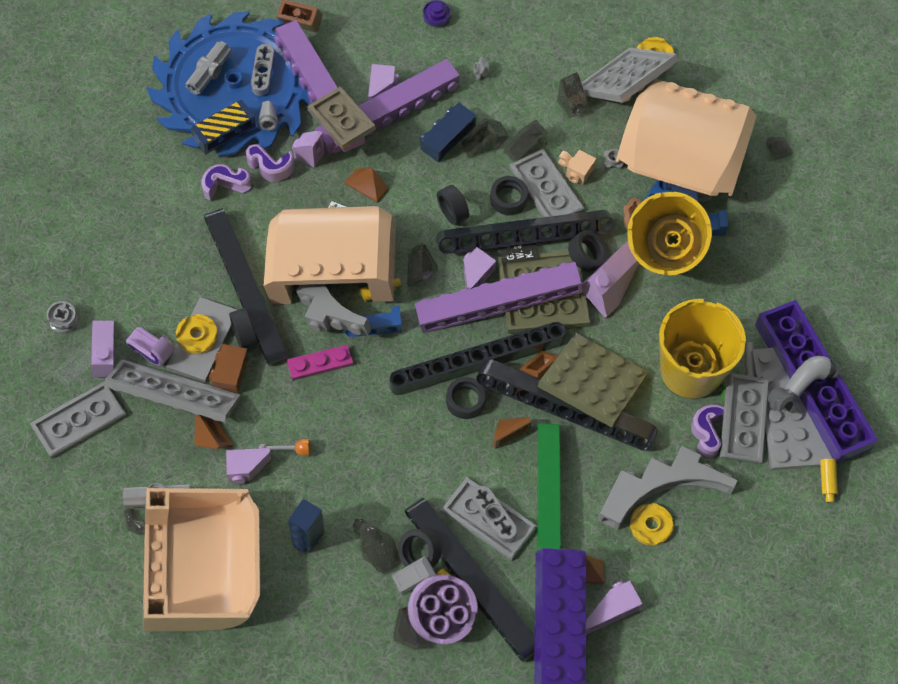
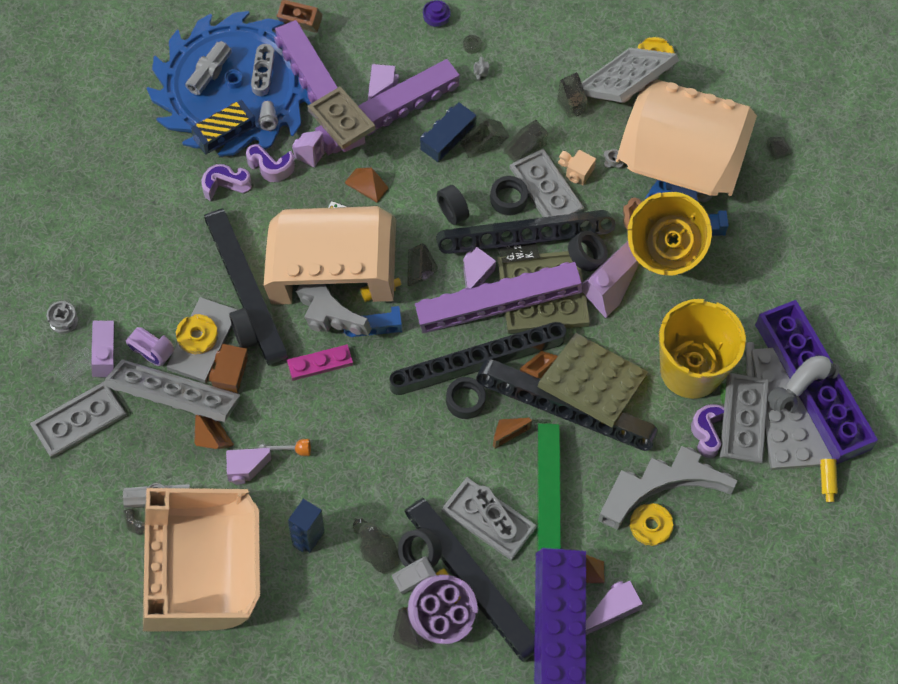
none -> clear smoke tile [463,35,482,54]

